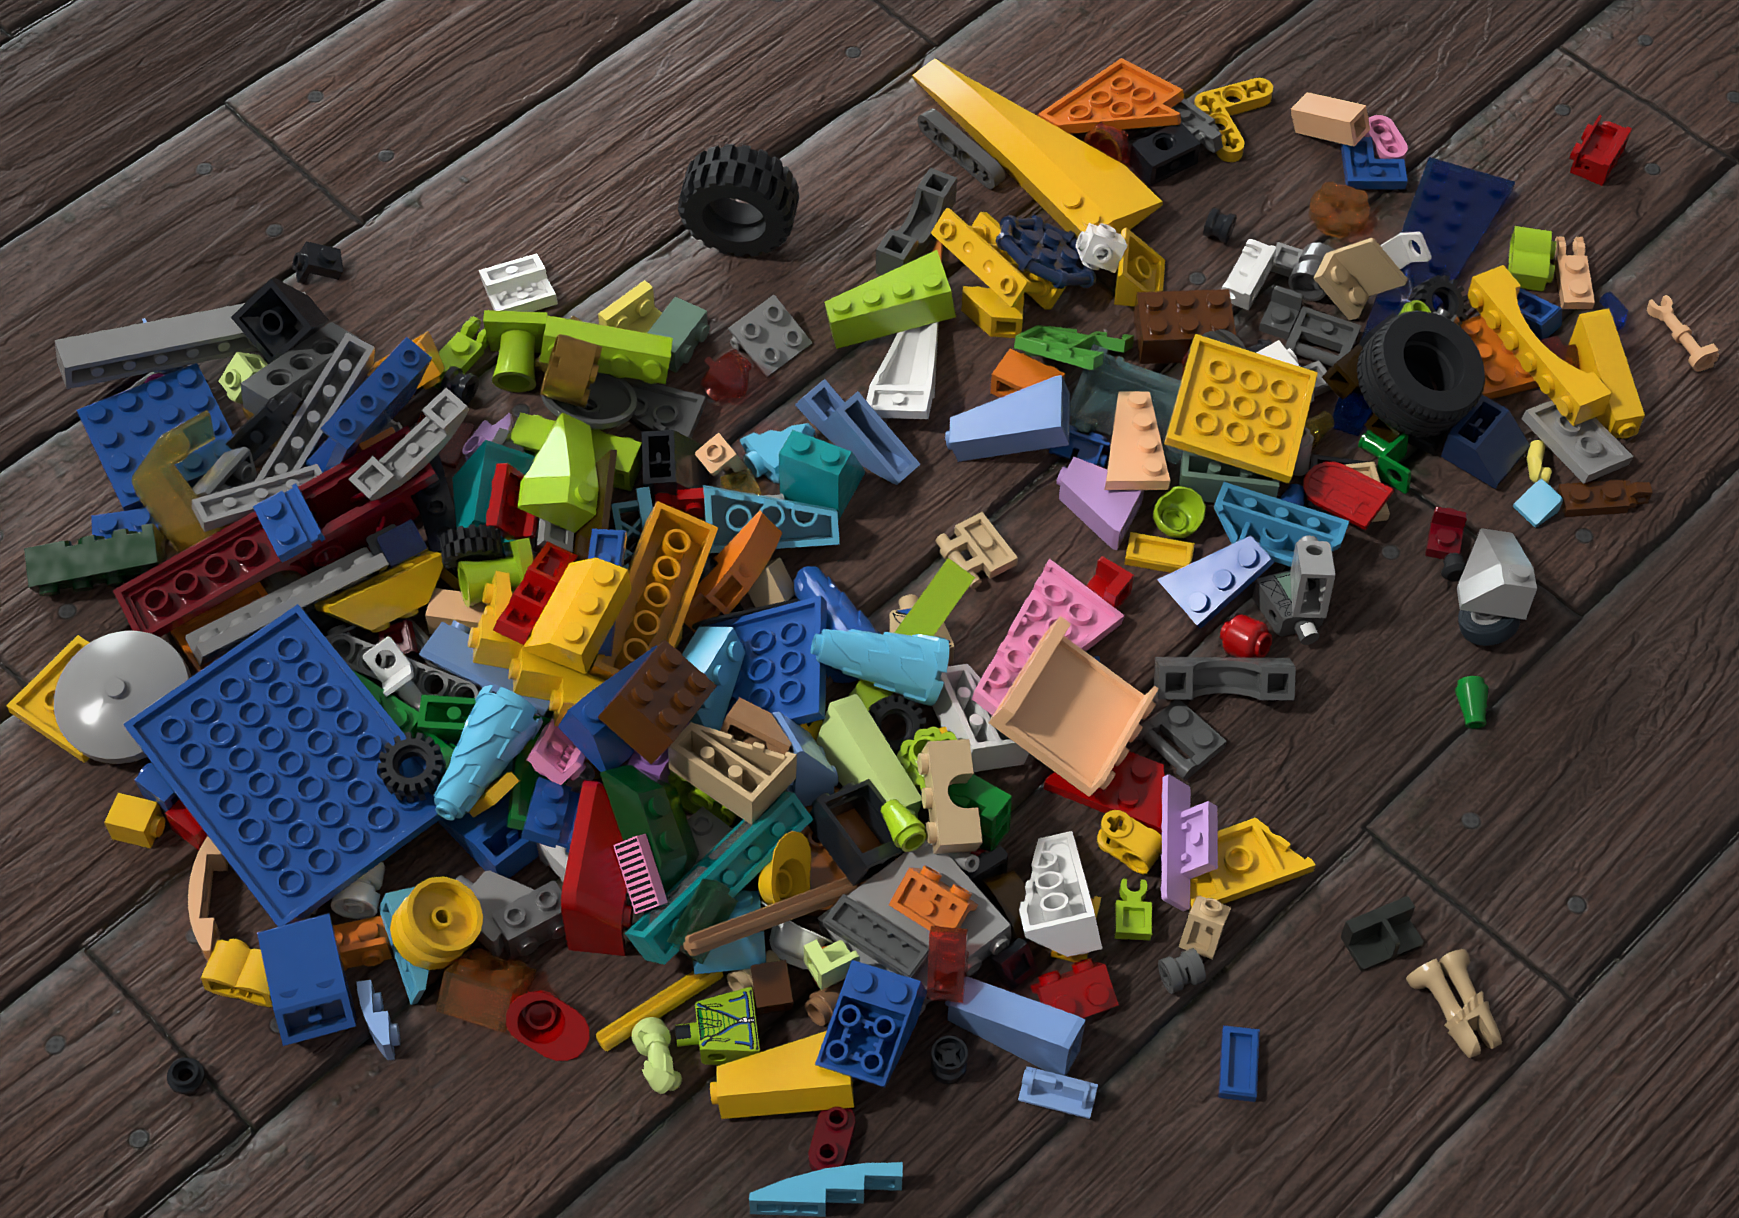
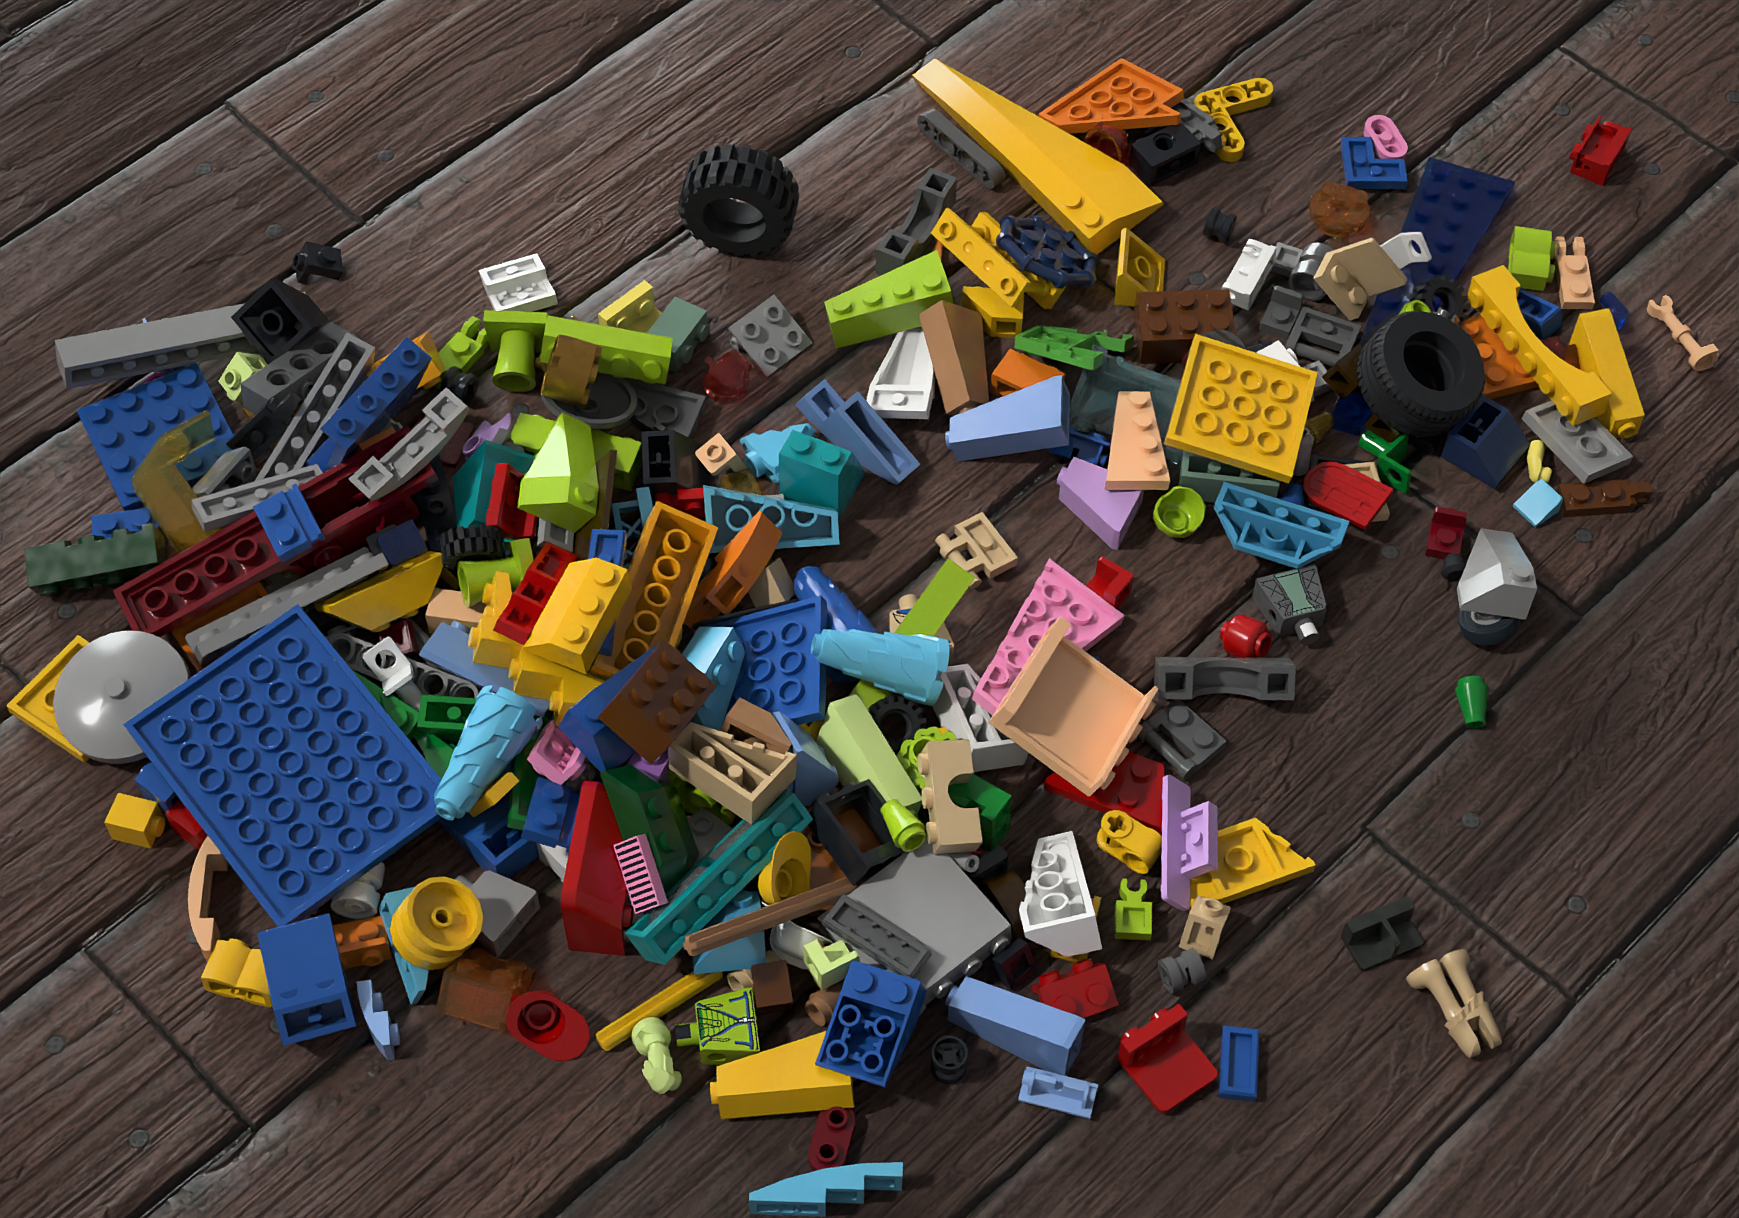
black plate [167,1057,205,1094] -> none
black tyre [378,732,446,802] -> none
flat silver bracket [492,881,566,960] -> none
clear green panel [666,879,738,964] -> none
orange bracket [888,865,978,942] -> none
clear red slope [926,926,969,1003] -> none
white brick [1076,223,1127,273] -> none
yellow tile [1124,532,1195,573] -> none
wing [1157,536,1275,628] -> none
light grey torso [1290,536,1335,618] -> none
light nougat brick [1291,92,1370,146] -> none
none -> medium nougat slope [919,300,989,416]
none -> red bracket [1117,1004,1218,1114]

